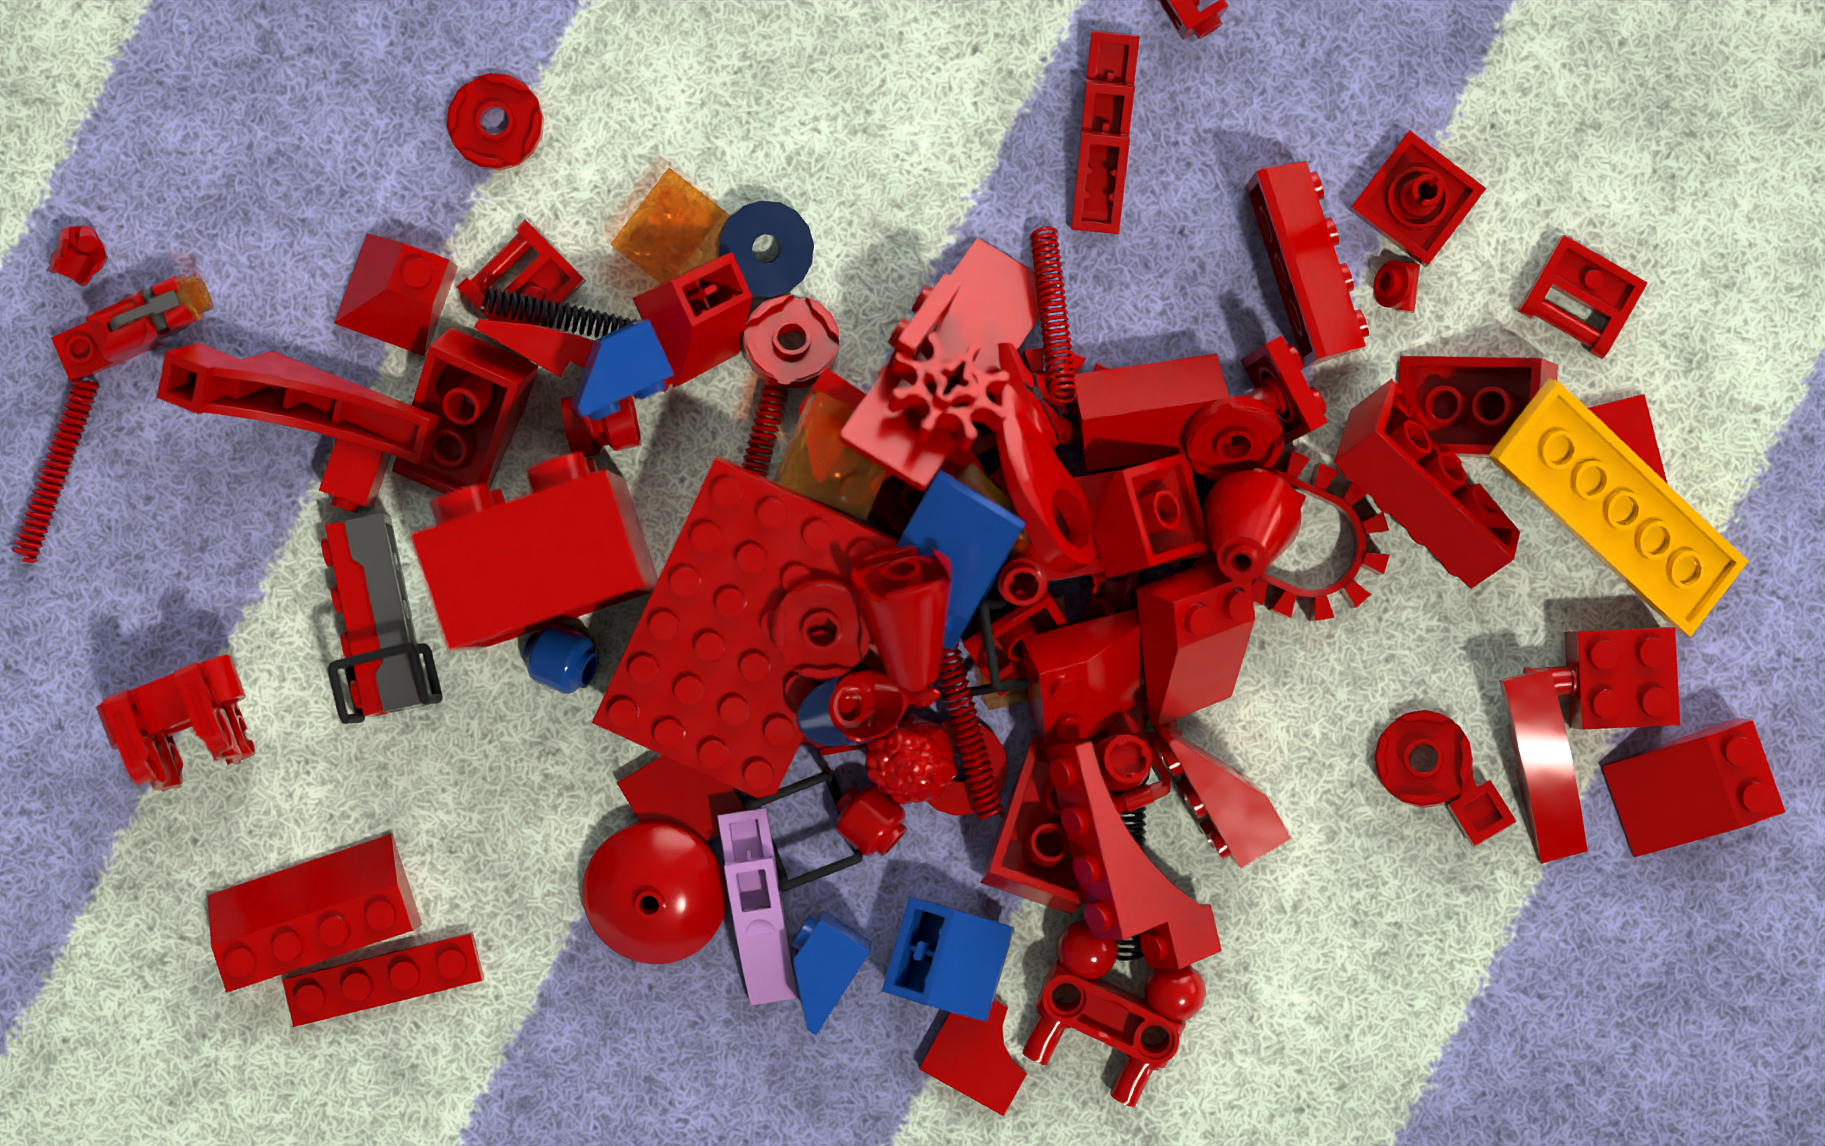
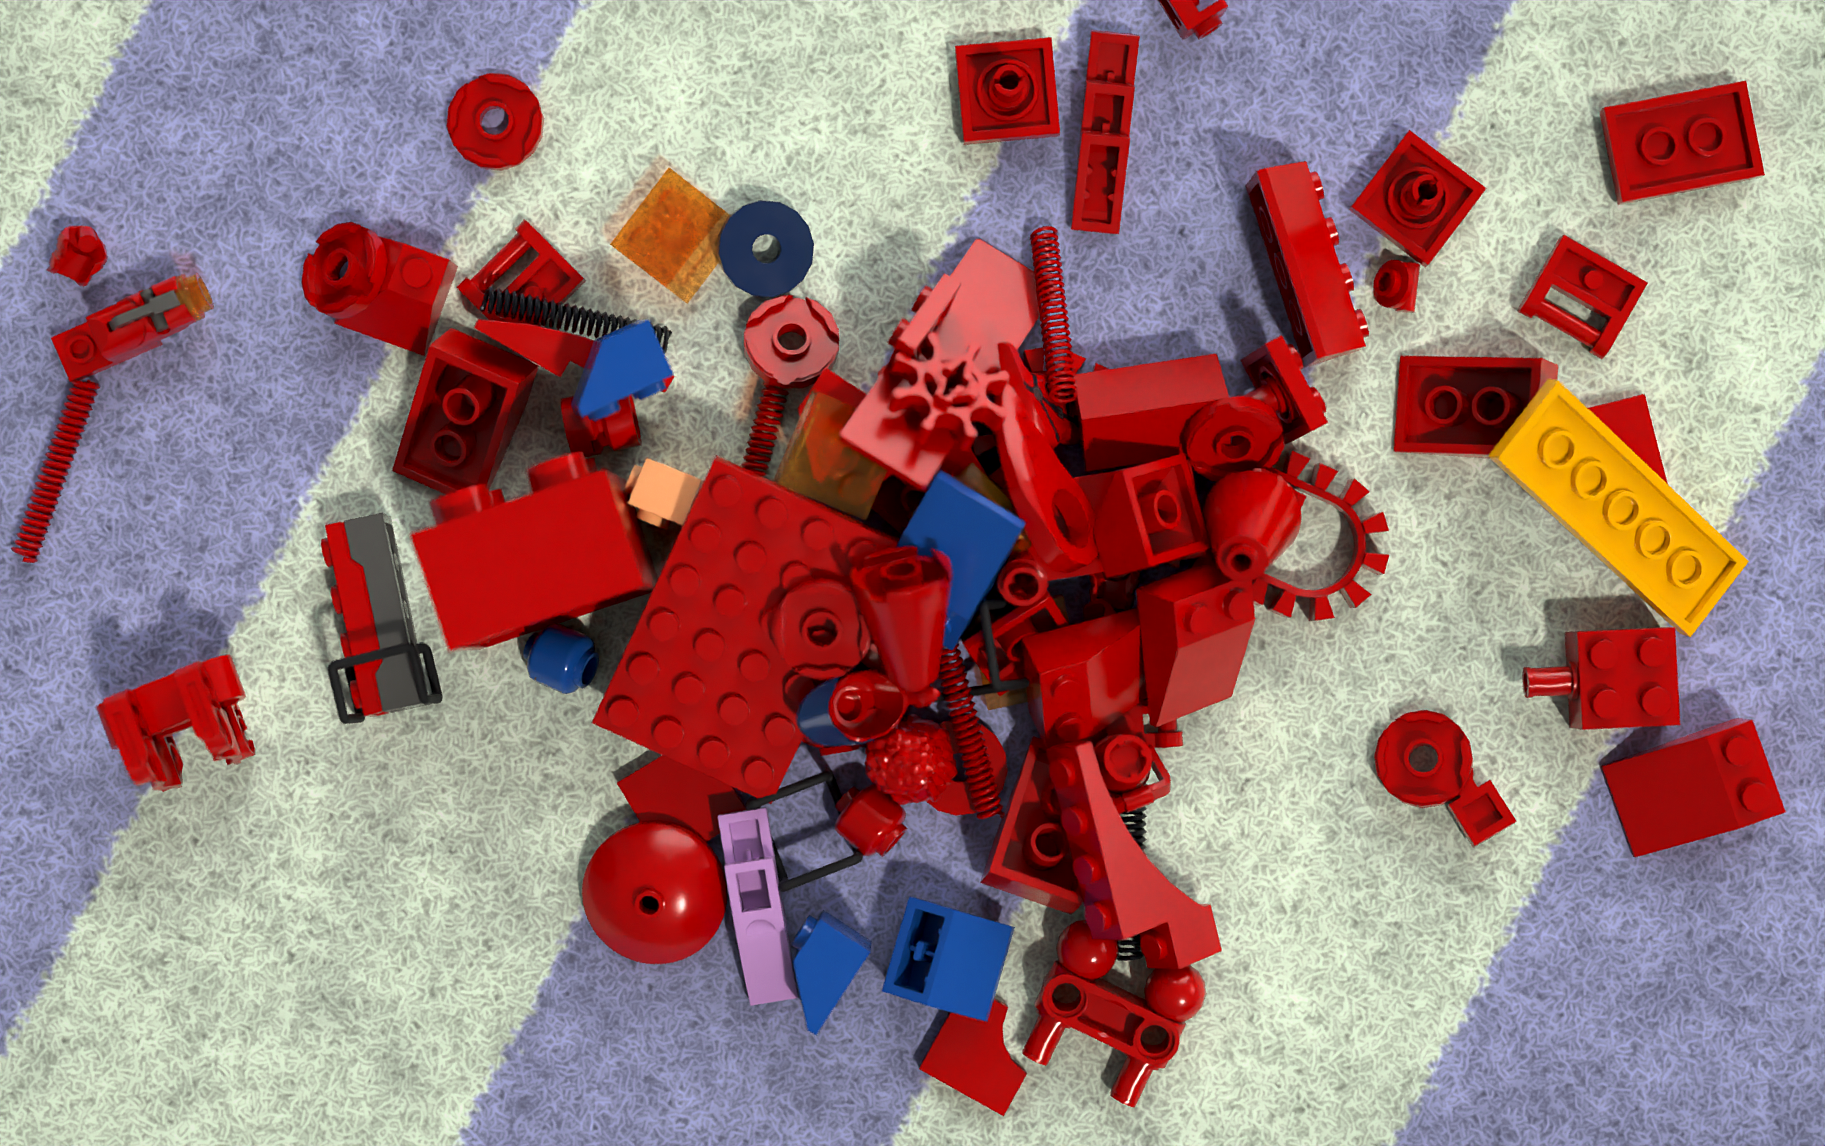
red arch [156,343,439,465] -> none
red slope [208,833,422,993] -> none
red plate [282,932,484,1027] -> none
red brick [318,438,391,513] -> none
red slope [632,252,752,388] -> none
slope [1151,725,1292,869] -> none
red wedge [1334,378,1520,589] -> none
red slope [1499,667,1588,864] -> none
none -> red tile [301,222,387,319]
none -> light nougat brick [625,457,703,530]
none -> red plate [955,37,1060,145]
none -> red plate [1599,80,1765,205]

